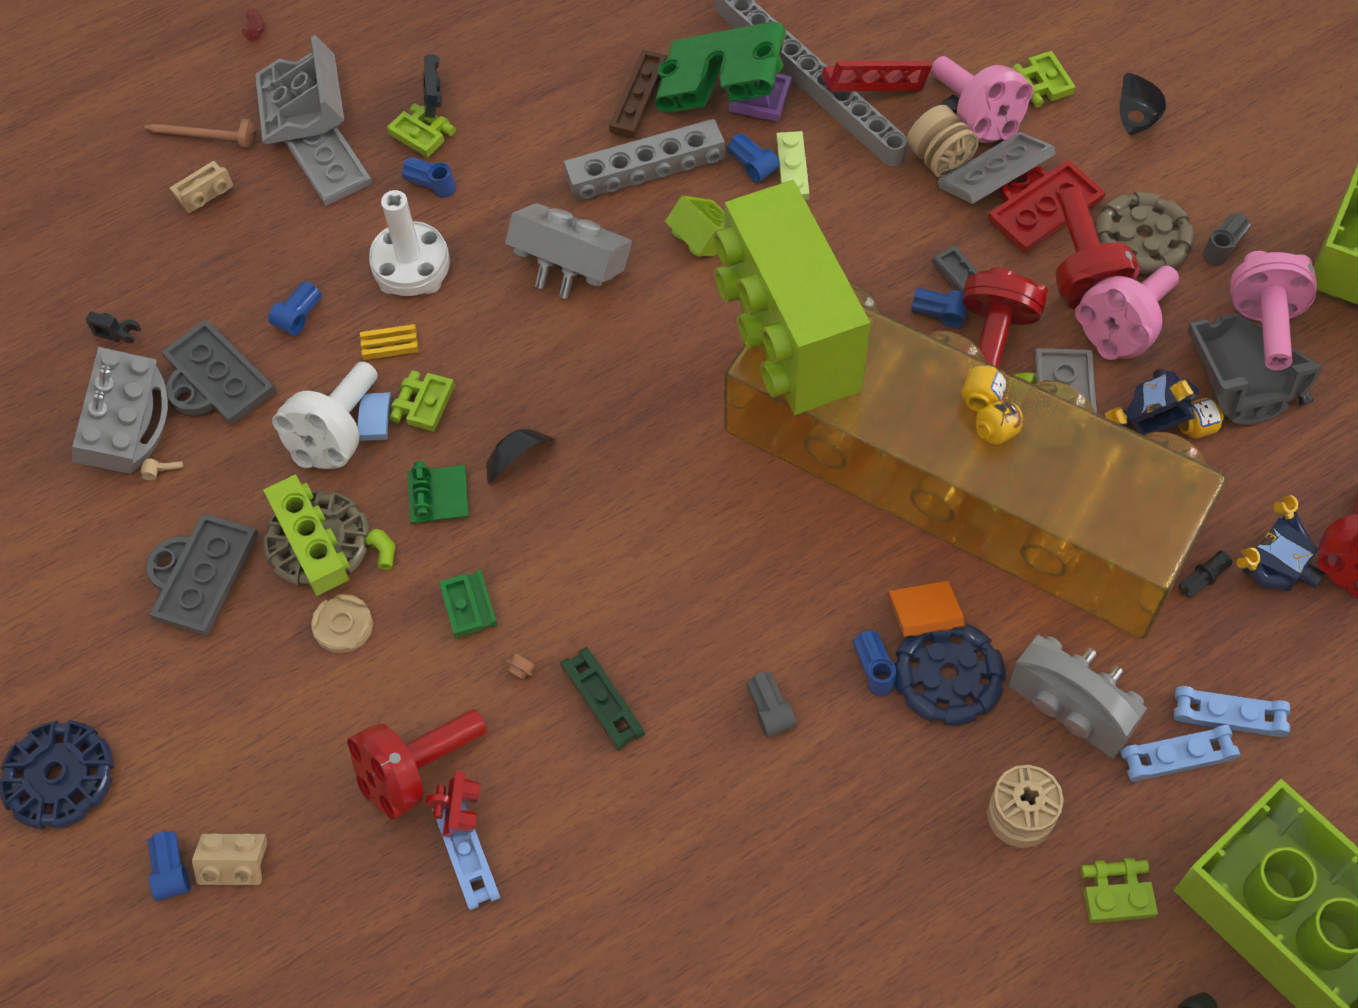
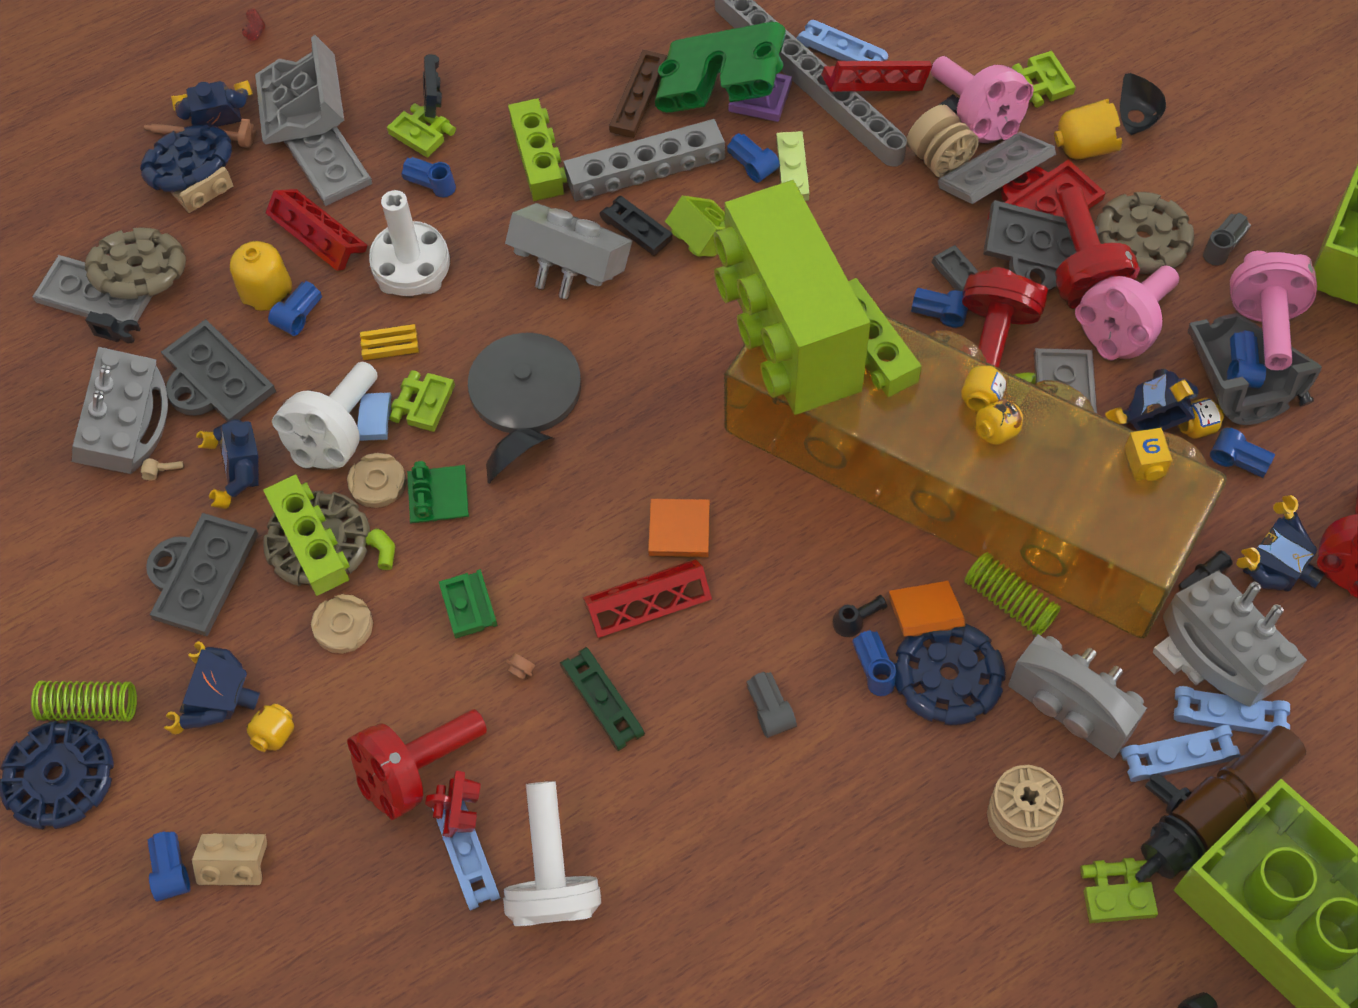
none -> lime piece [31,681,137,722]
none -> light grey tile [32,255,152,331]
none -> dark tan plate [85,227,186,300]
none -> dark blue plate [140,125,232,192]
none -> dark blue torso [164,641,260,735]
none -> dark blue torso [171,80,253,128]
none -> dark blue torso [196,419,259,509]
none -> yellow cylinder [230,241,292,311]
none -> yellow head [247,704,294,752]
none -> red fence [265,189,368,271]
none -> tan tile [347,453,406,508]
none -> dark grey dish [468,333,581,433]
none -> white piece [503,781,602,926]
none -> lime brick [508,98,567,201]
none -> red fence [583,559,712,638]
none -> black plate [600,196,673,256]
none -> orange tile [648,499,710,557]
none -> light blue plate [796,20,889,61]
none -> black bar [832,595,888,637]
none -> lime brick [849,278,922,397]
none -> lime piece [964,552,1061,636]
none -> dark grey plate [983,200,1099,292]
none -> yellow cylinder [1054,99,1122,160]
none -> yellow brick [1124,428,1172,481]
none -> reddish brown piece [1135,725,1306,882]
none -> white plate [1153,636,1204,685]
none -> light grey piece [1163,570,1307,707]
none -> blue piece [1210,428,1275,478]
none -> blue piece [1227,330,1266,389]

